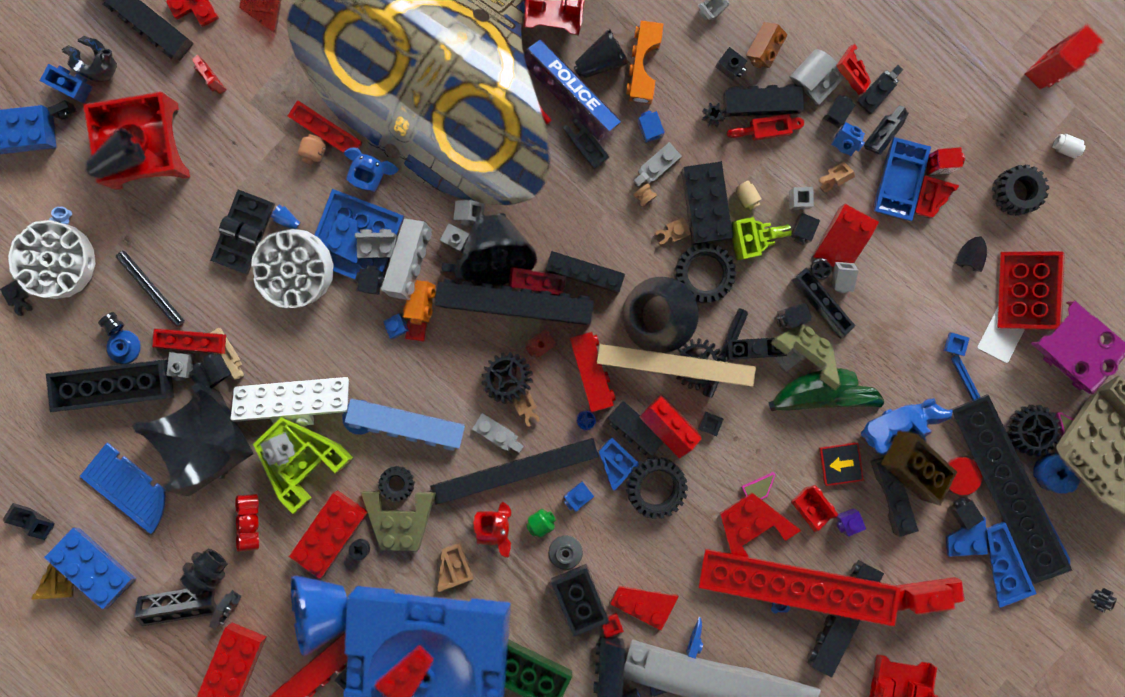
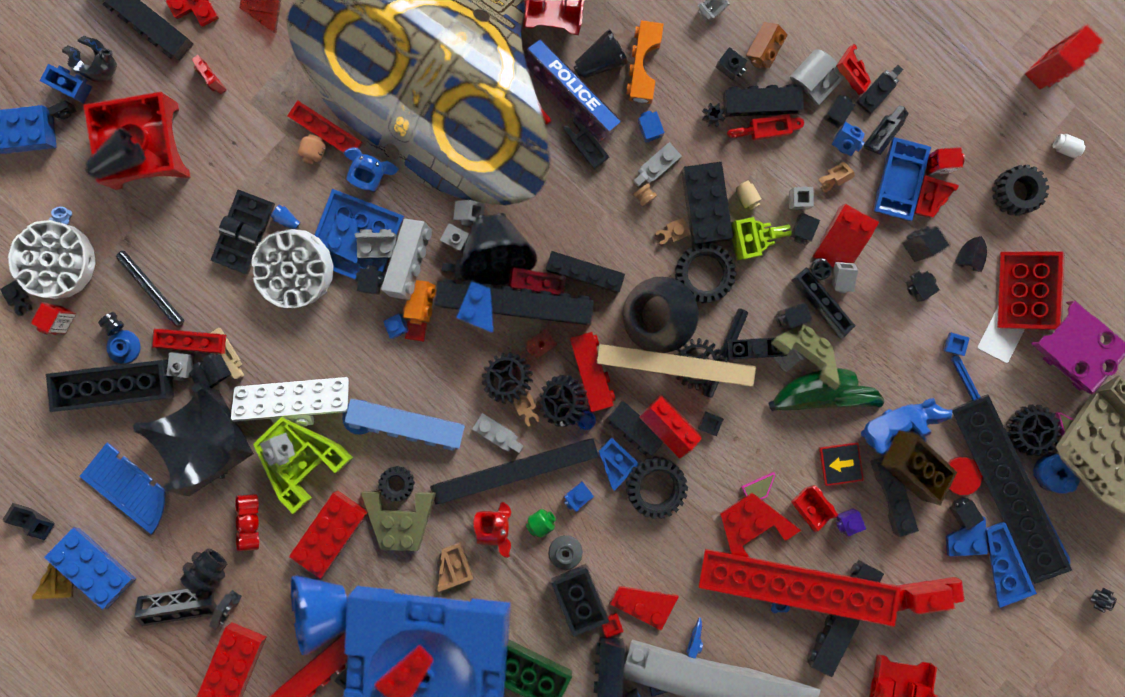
black wheel [349,538,371,560] -> none
none -> red brick [31,303,76,335]
none -> blue wing [457,281,493,332]
none -> black gear [538,375,589,427]
none -> black brick [902,226,950,262]
none -> black brick [906,271,940,302]

